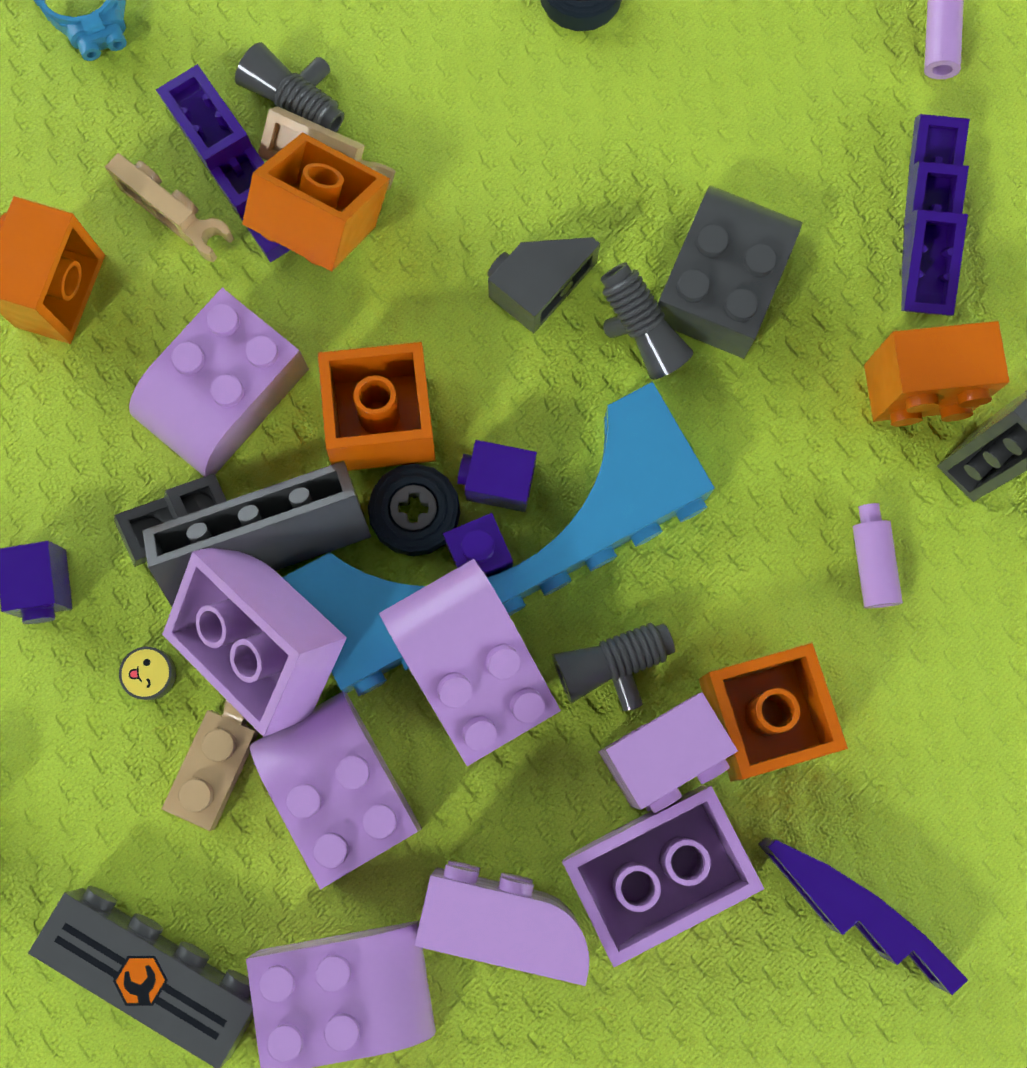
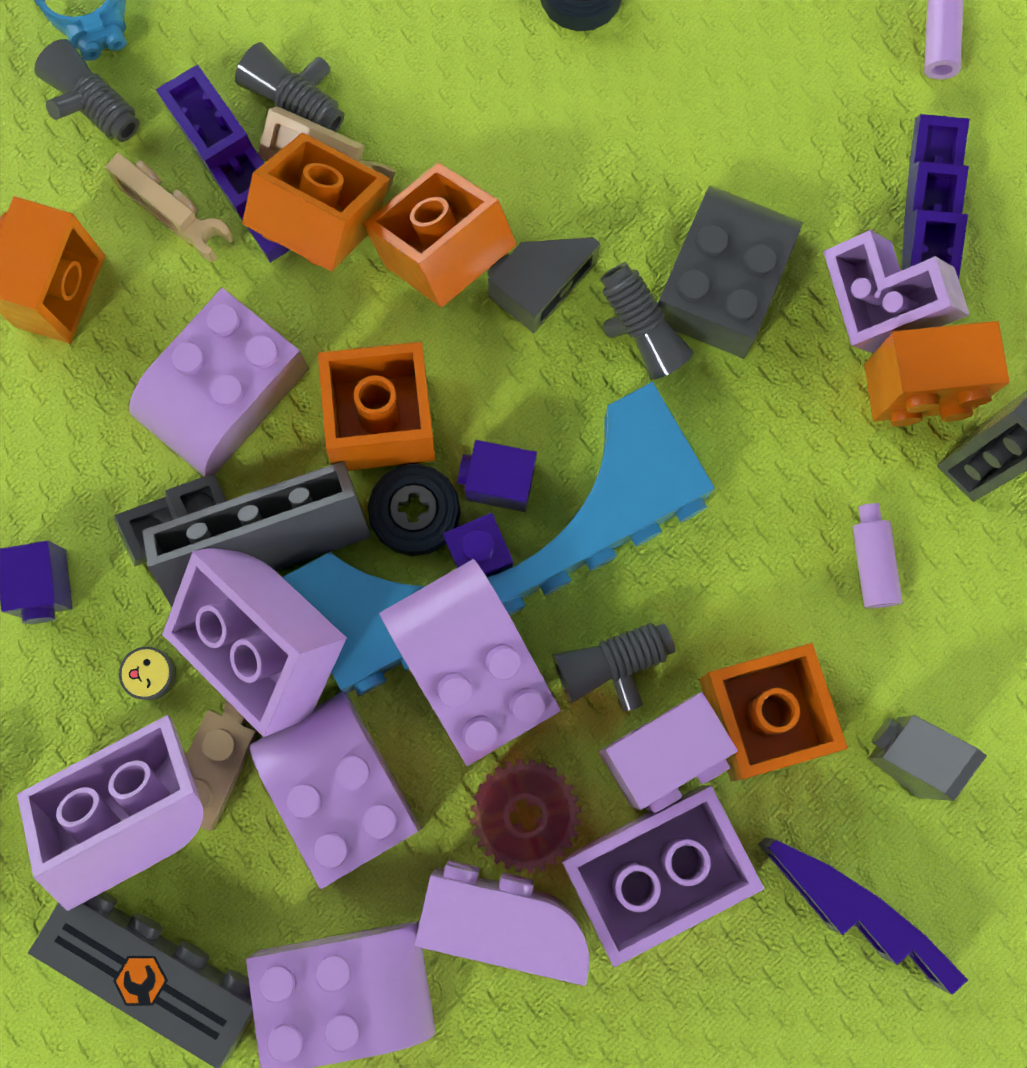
none -> lavender brick [17,715,203,911]
none -> dark grey piece [34,39,140,142]
none -> orange brick [362,162,517,308]
none -> clear pink brick [470,759,581,873]
none -> lavender brick [823,230,970,353]
none -> slope [868,715,987,801]

